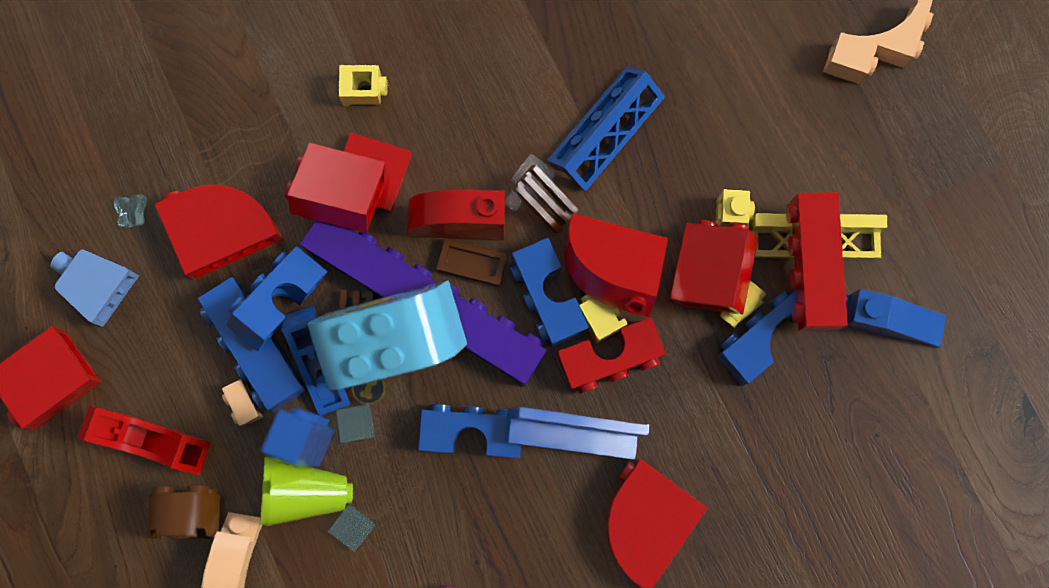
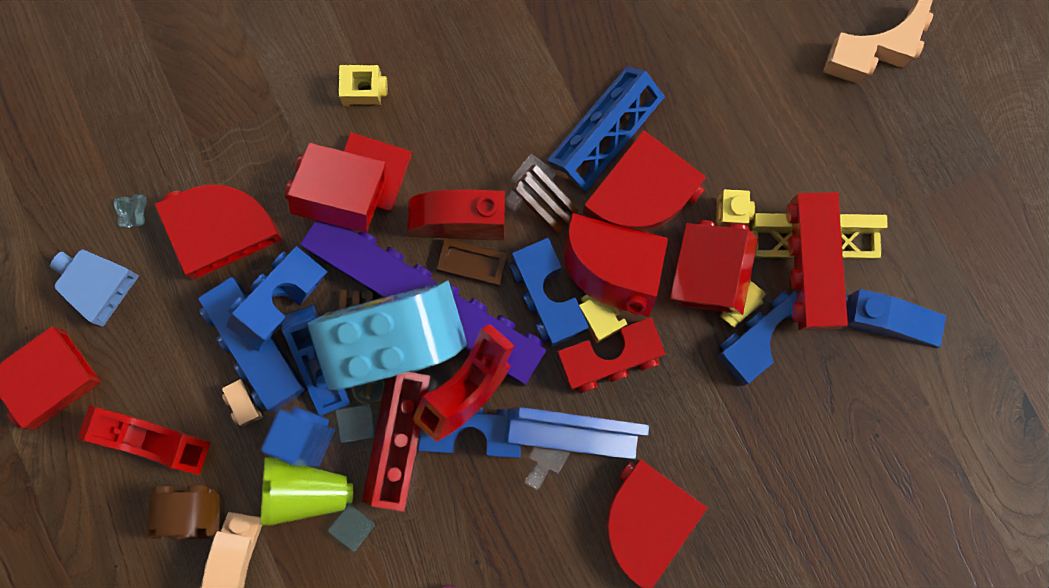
none -> red brick [362,372,430,511]
none -> red arch [412,324,515,442]
none -> clear plate [524,447,571,489]
none -> red brick [583,130,706,232]

